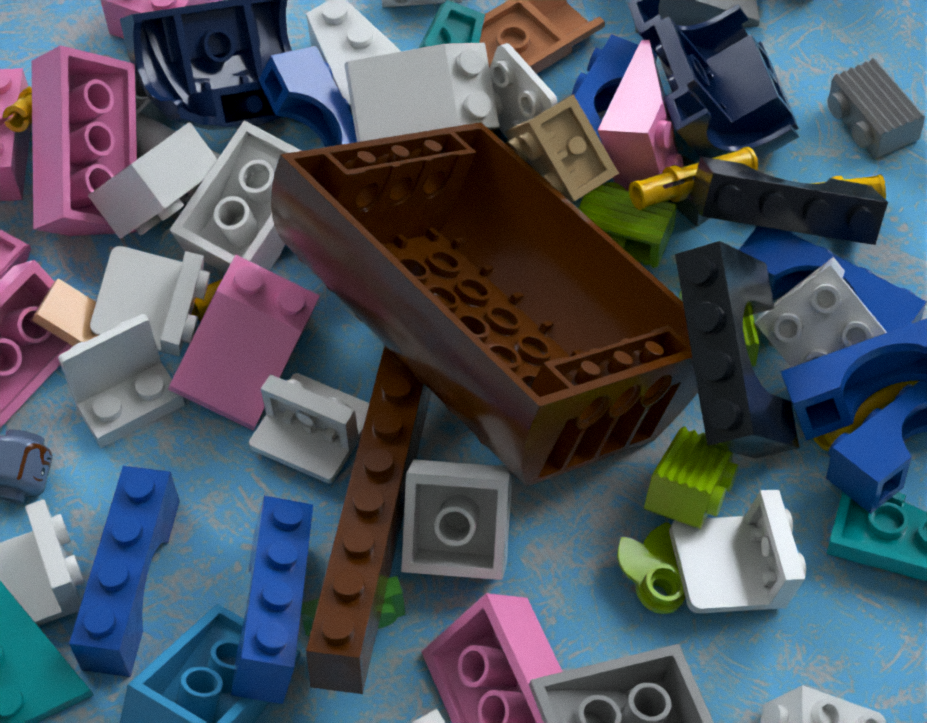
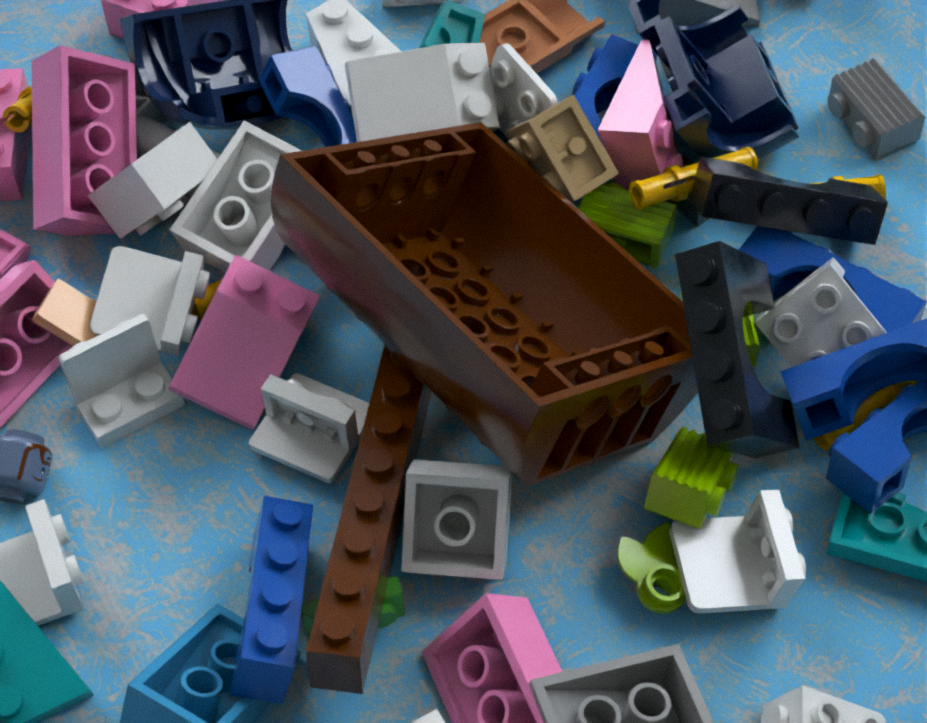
blue arch [69,466,180,677] -> none

